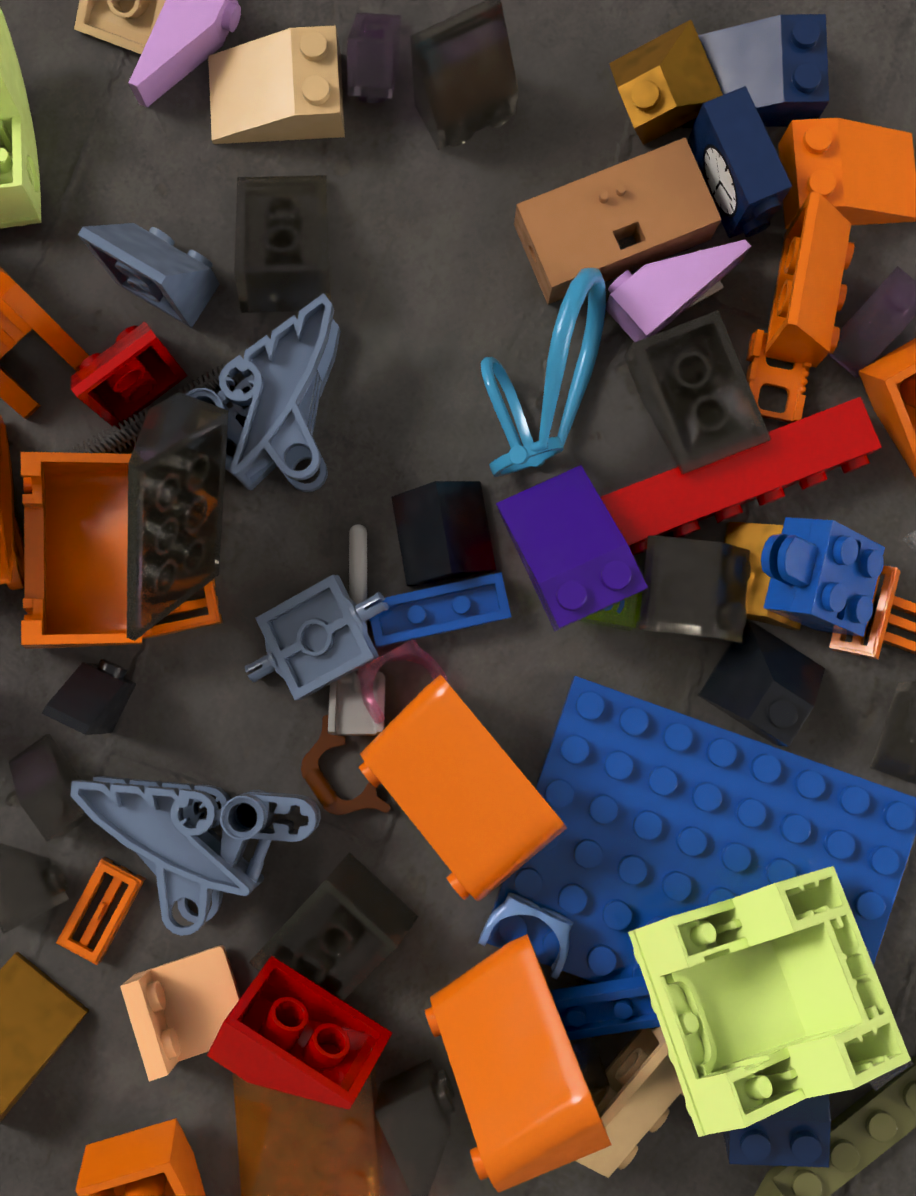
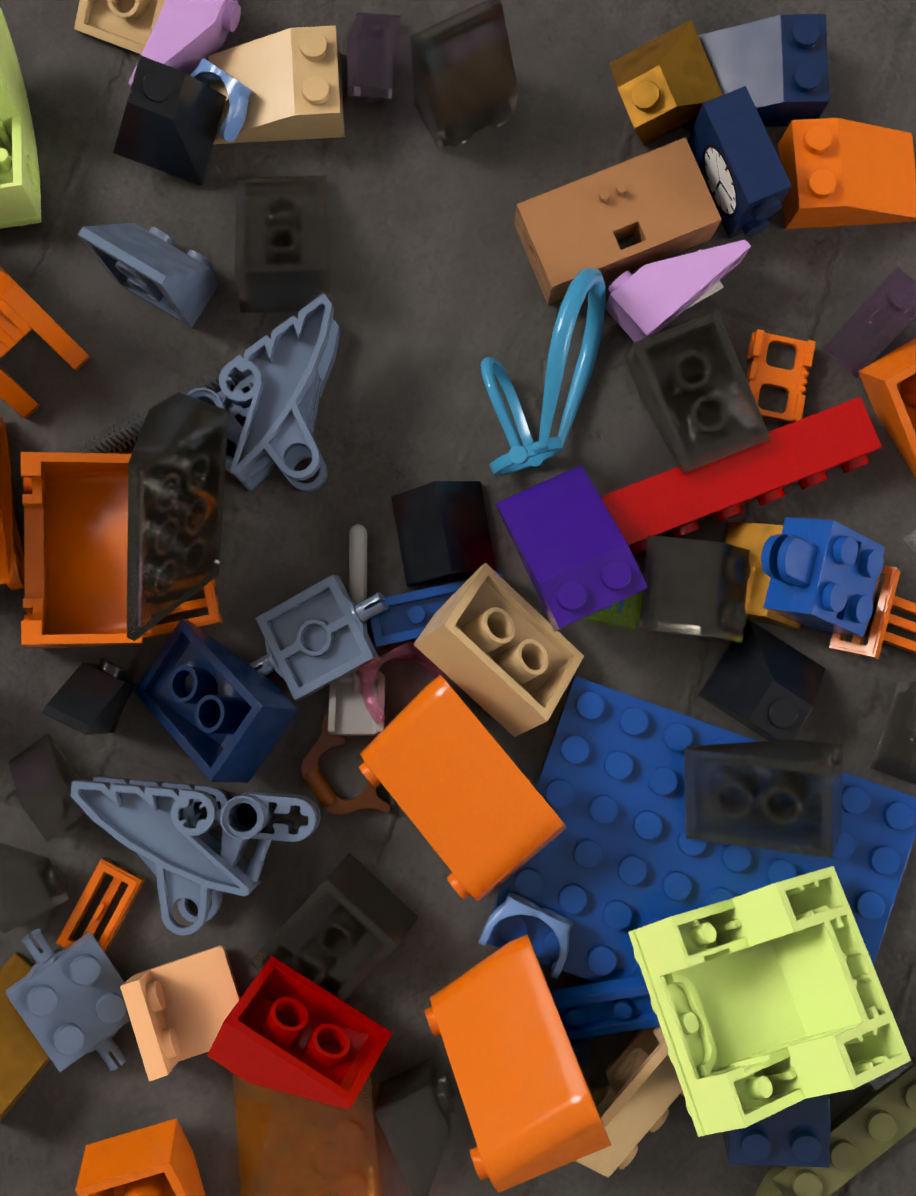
red slope [71,321,188,428] -> none
orange slope [764,191,854,368] -> none
none -> sand blue plate [5,928,130,1072]
none -> black slope [113,55,227,186]
none -> dark blue slope [134,619,298,783]
none -> medium blue cap [190,58,253,142]
none -> tan slope [413,563,584,737]
none -> clear smoke slope [685,739,843,858]

